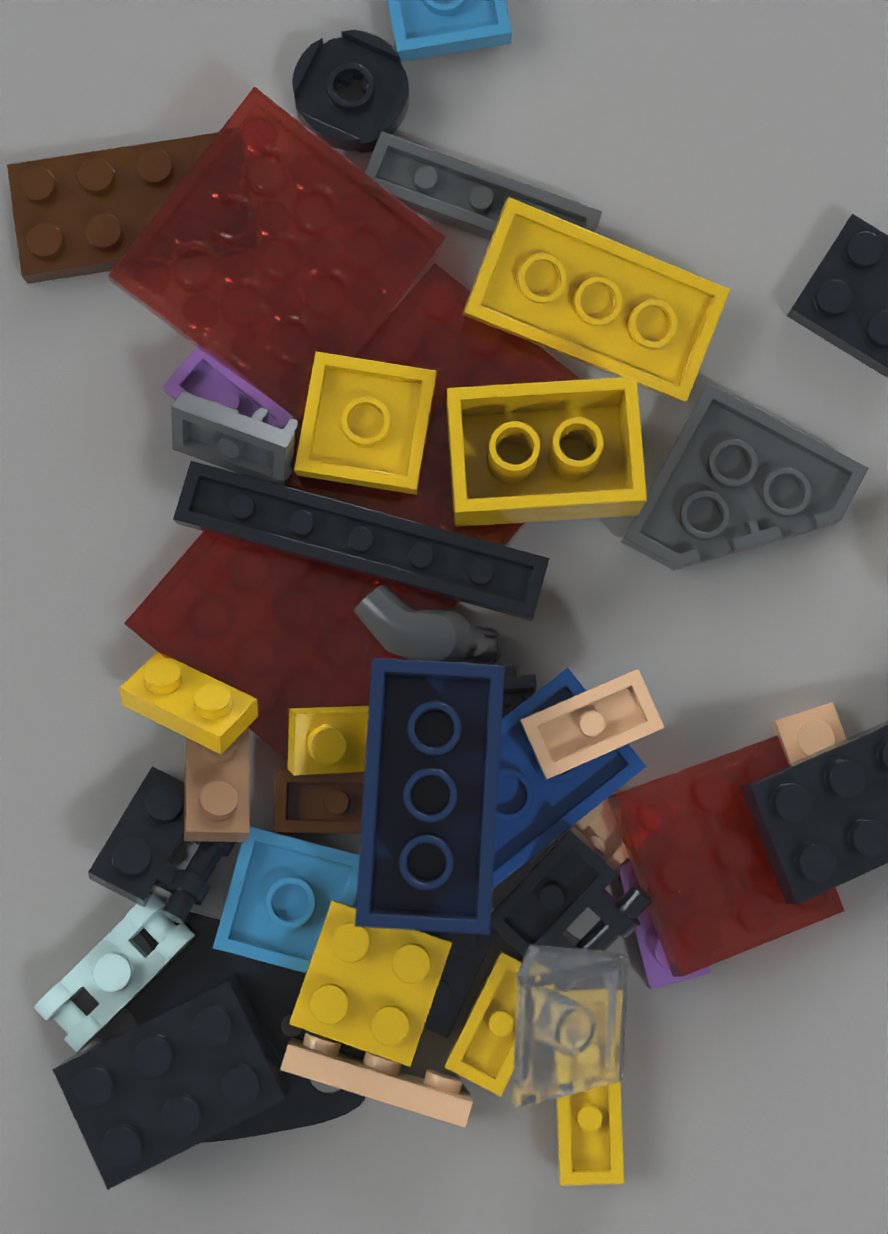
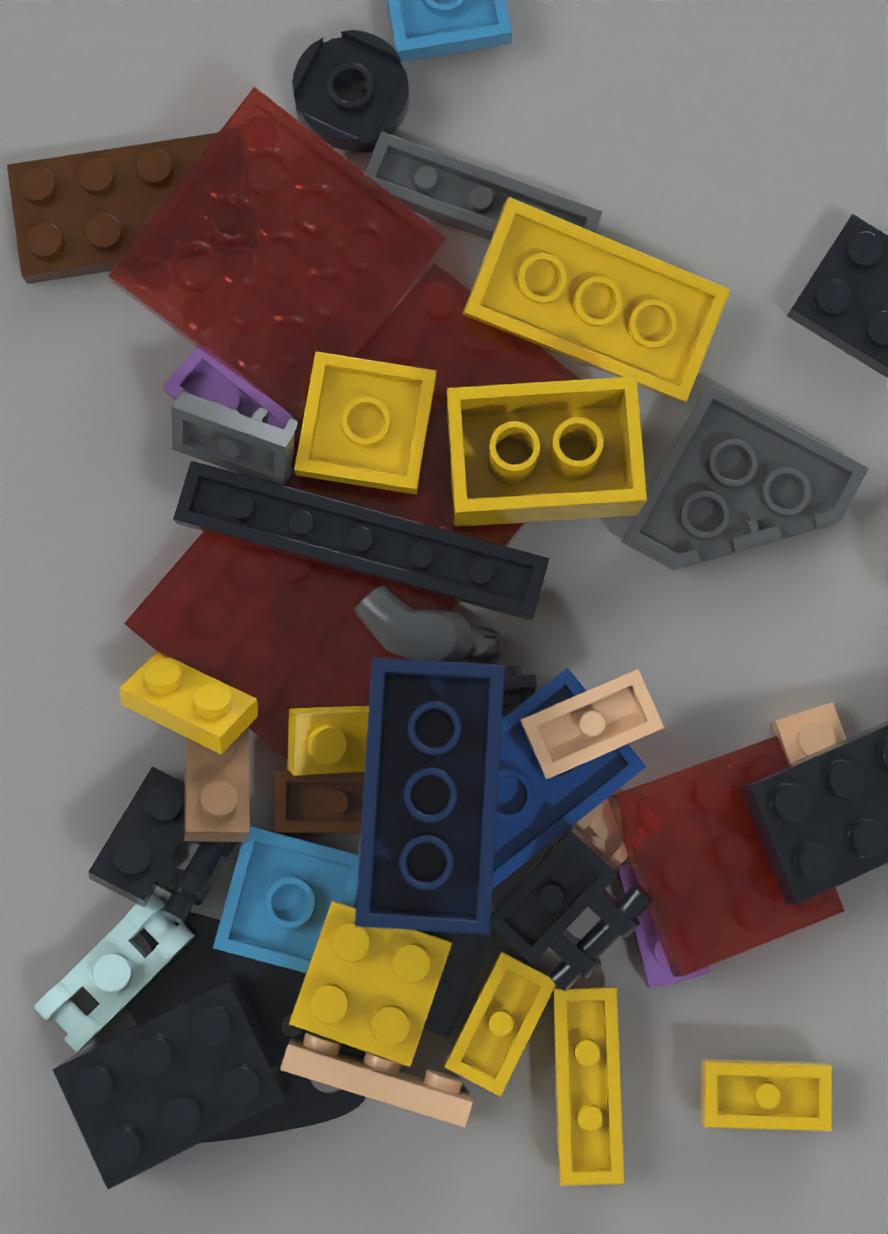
clear slope [513,945,629,1107] -> none
none -> yellow plate [700,1059,832,1131]

